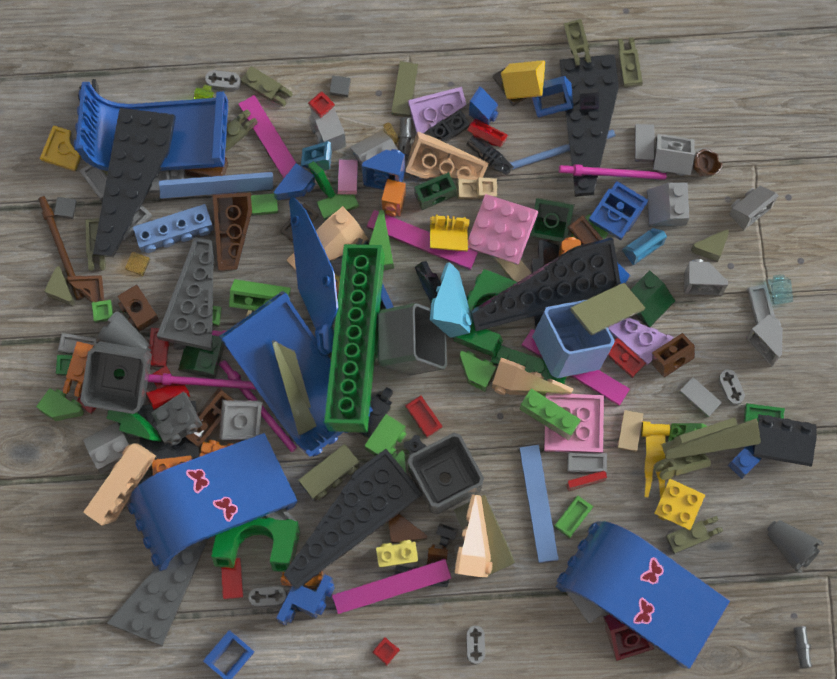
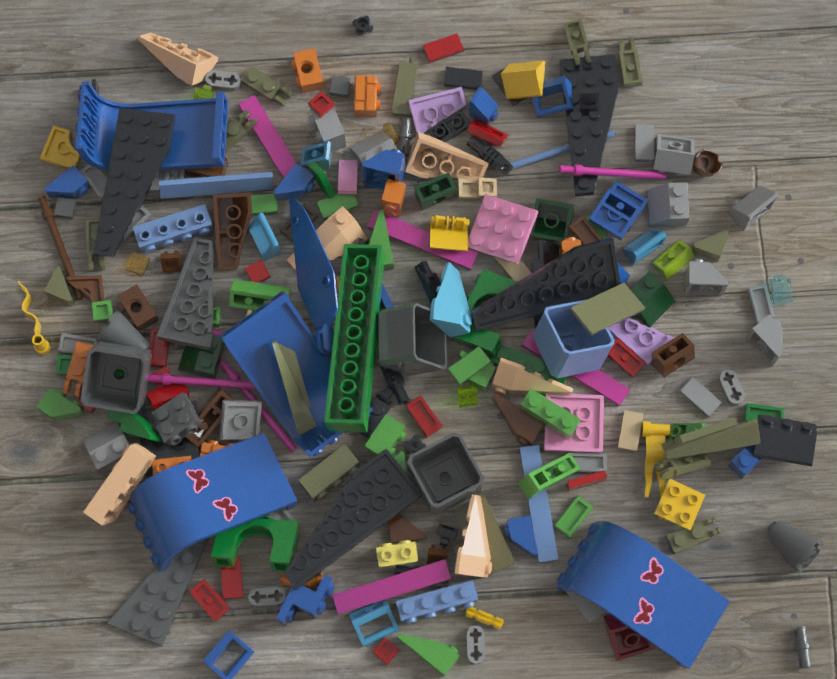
none -> yellow flag [18,281,51,355]
none -> blue slope [44,165,90,199]
none -> light nougat wedge [138,33,219,85]
none -> reddish brown tile [160,250,182,273]
none -> red plate [189,578,230,622]
none -> red tile [245,260,271,283]
none -> dark azure tile [248,213,281,261]
none -> orange brick [291,48,324,93]
none -> dark azure tile [348,599,399,647]
none -> black plate [352,16,373,36]
none -> orange brick [354,75,381,117]
none -> black hinge [380,366,410,405]
none -> medium blue brick [396,580,478,625]
none -> bright green slope [398,634,460,677]
none -> red tile [423,33,464,63]
none -> black tile [444,67,483,90]
none -> bright green tile [448,346,491,385]
none -> clear neon green tile [457,384,478,408]
none -> yellow axle [465,607,504,629]
none -> reddish brown slope [492,393,544,446]
none -> blue slope [504,516,538,558]
none -> bright green slope [518,453,580,500]
none -> lime slope [652,240,694,280]

